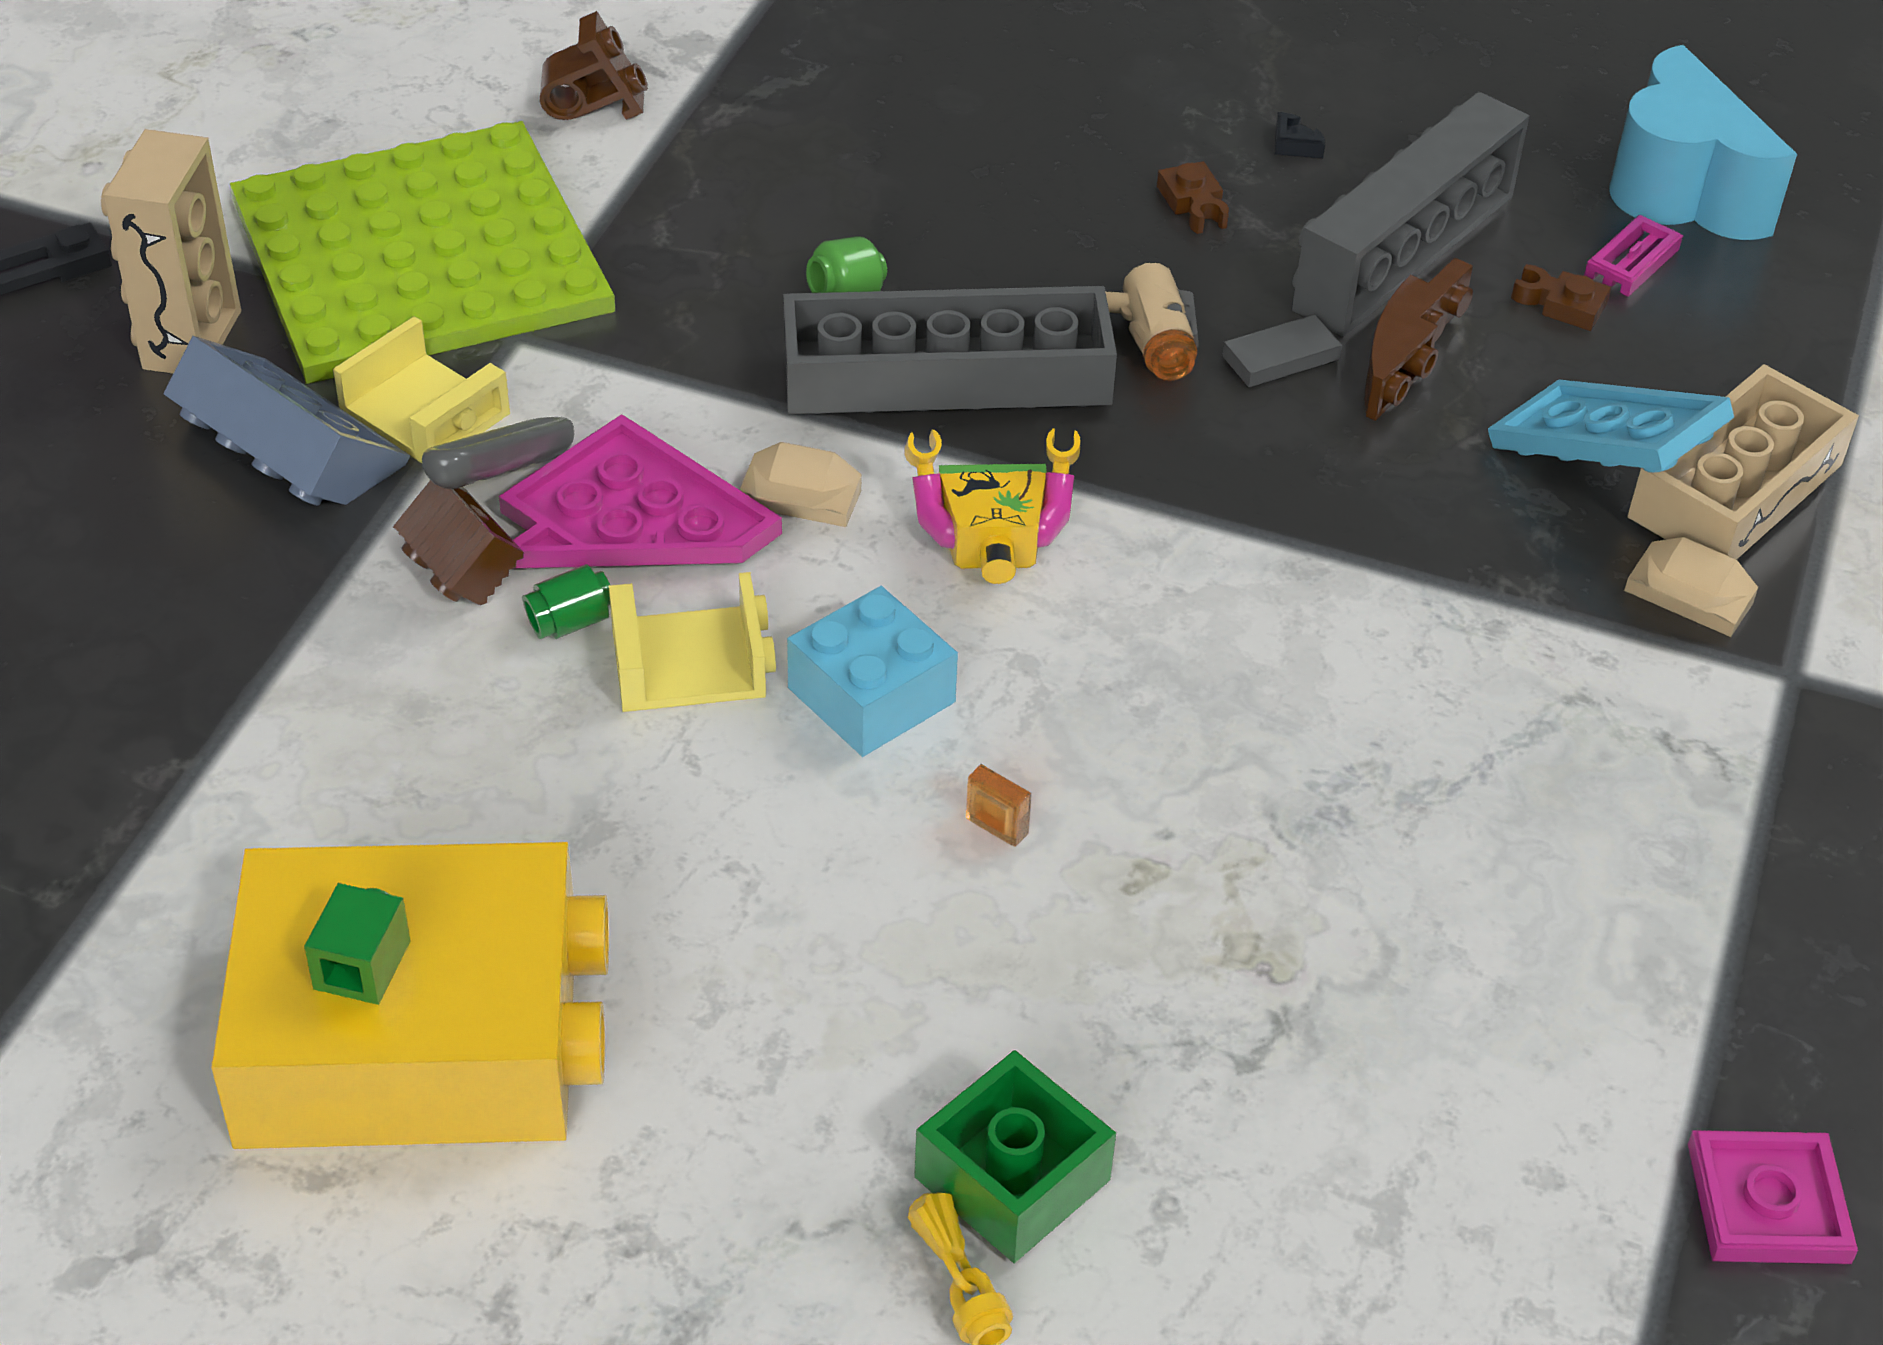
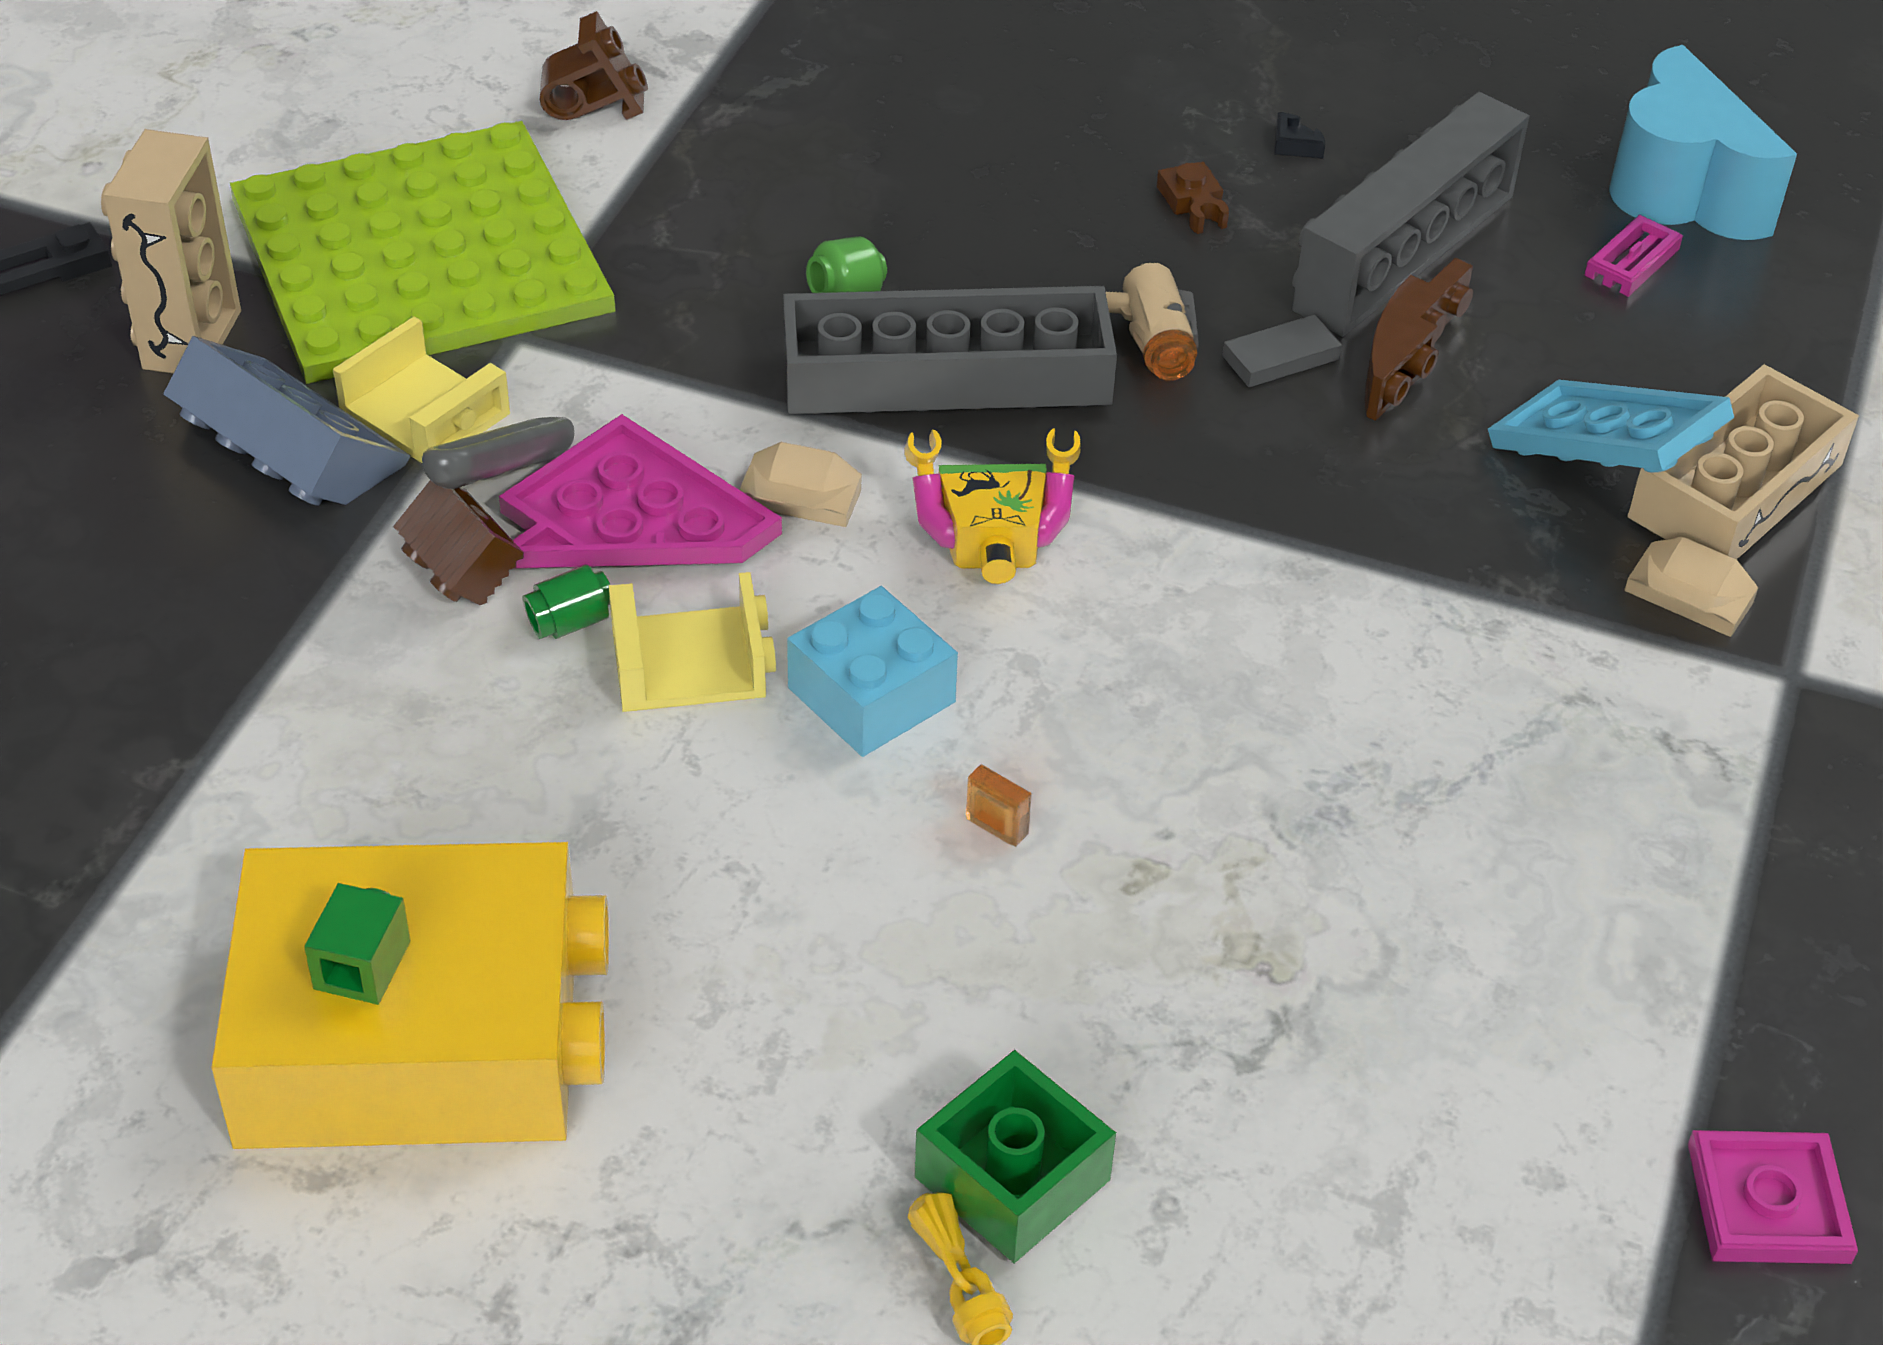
reddish brown plate [1511,264,1612,331] -> none

